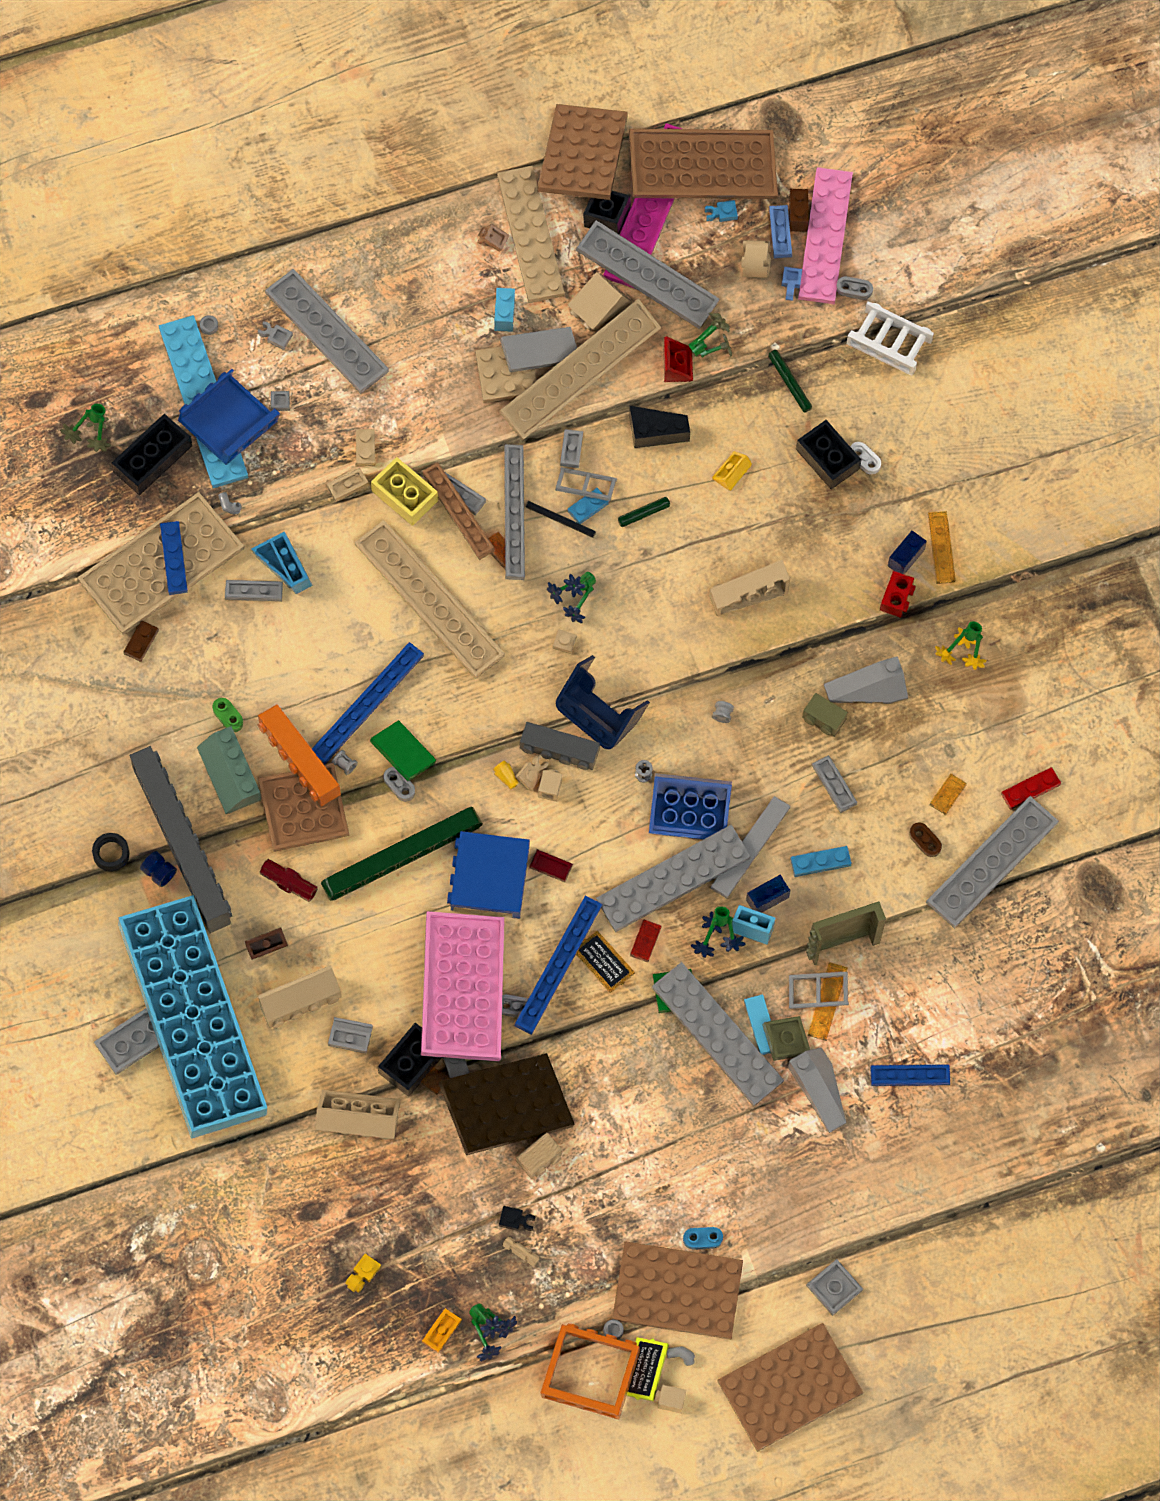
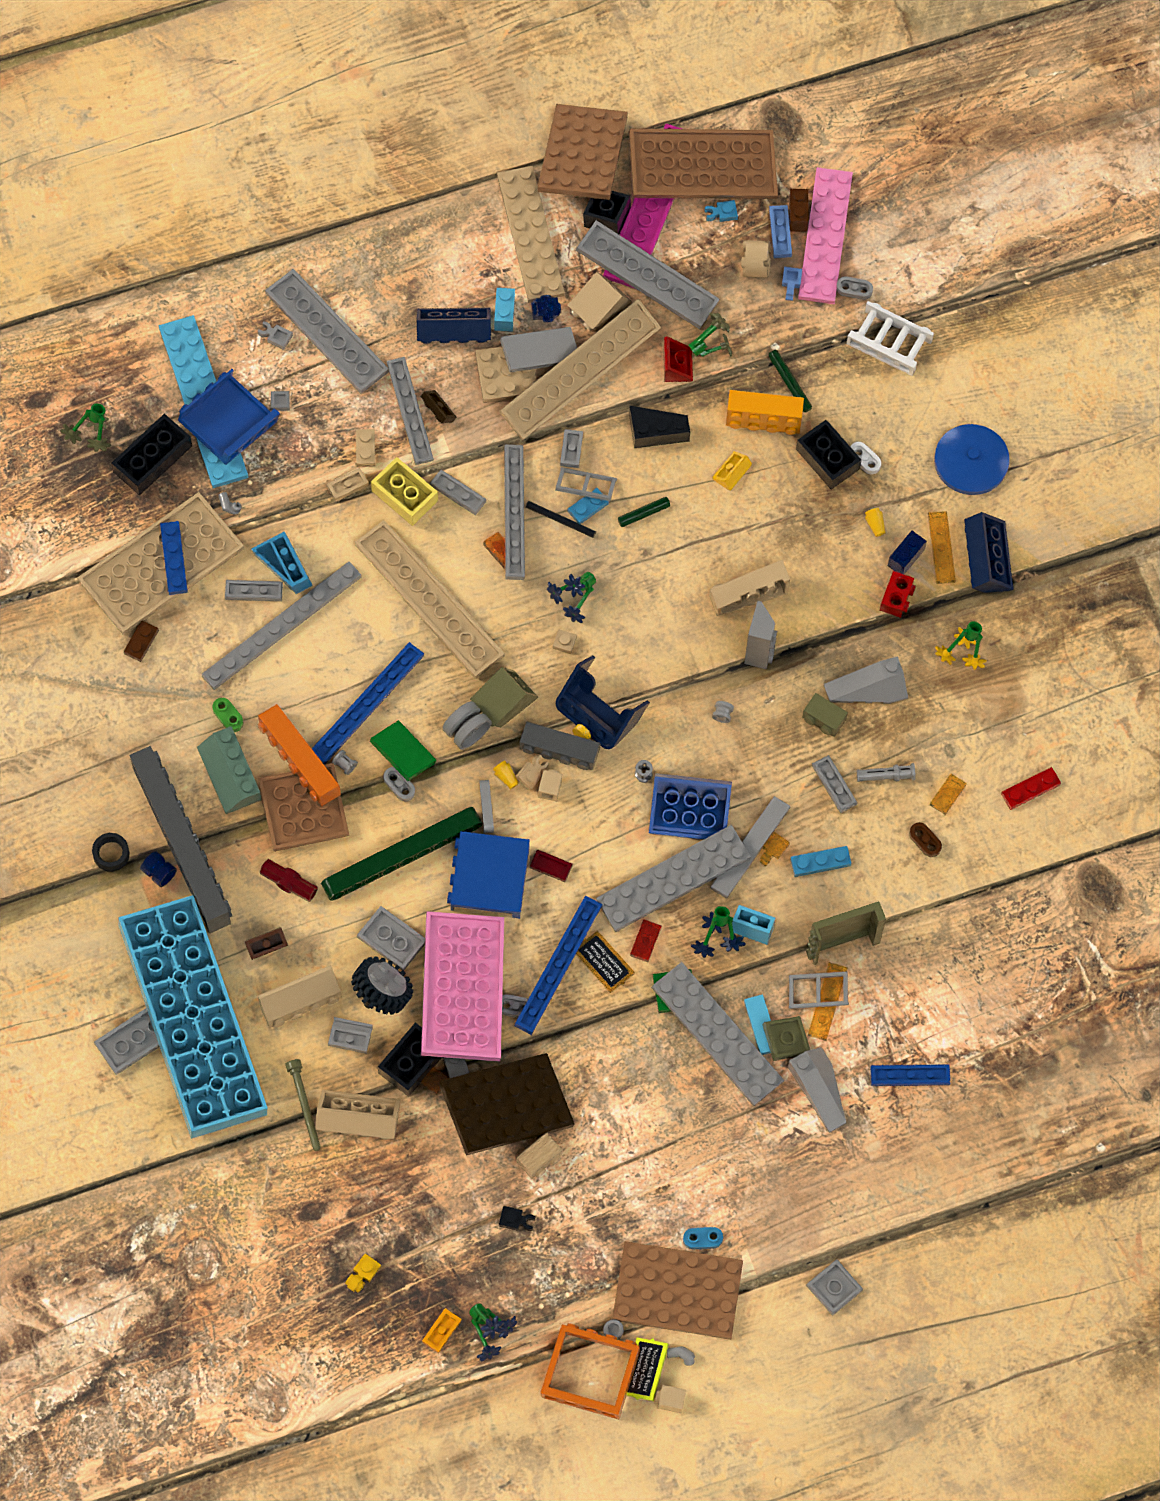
light grey tile [199,315,218,335] -> none
medium nougat tile [422,462,495,560] -> none
medium nougat bracket [477,223,510,252] -> none
tan axle [503,1237,539,1266] -> none
medium nougat plate [717,1323,863,1452] -> none
clear blue brick [746,874,790,913] -> none
light grey plate [926,796,1059,929] -> none
none -> light grey plate [202,561,361,690]
none -> olive piece [285,1059,321,1151]
none -> black wheel [351,956,413,1015]
none -> light grey plate [357,906,425,971]
none -> light grey tile [387,357,434,465]
none -> dark blue slope [416,308,491,344]
none -> dark brown plate [420,390,457,424]
none -> light grey wheel [443,701,492,750]
none -> olive slope [470,667,538,728]
none -> light grey beam [479,780,494,834]
none -> clear blue brick [531,295,561,323]
none -> yellow tile [572,724,591,740]
none -> light orange brick [726,390,804,435]
none -> light grey slope [744,601,778,669]
none -> clear yellow plate [760,832,790,866]
none -> light grey pin [857,763,915,782]
none -> yellow cone [865,508,886,537]
none -> blue dish [934,424,1009,495]
none -> dark blue slope [964,512,1014,593]

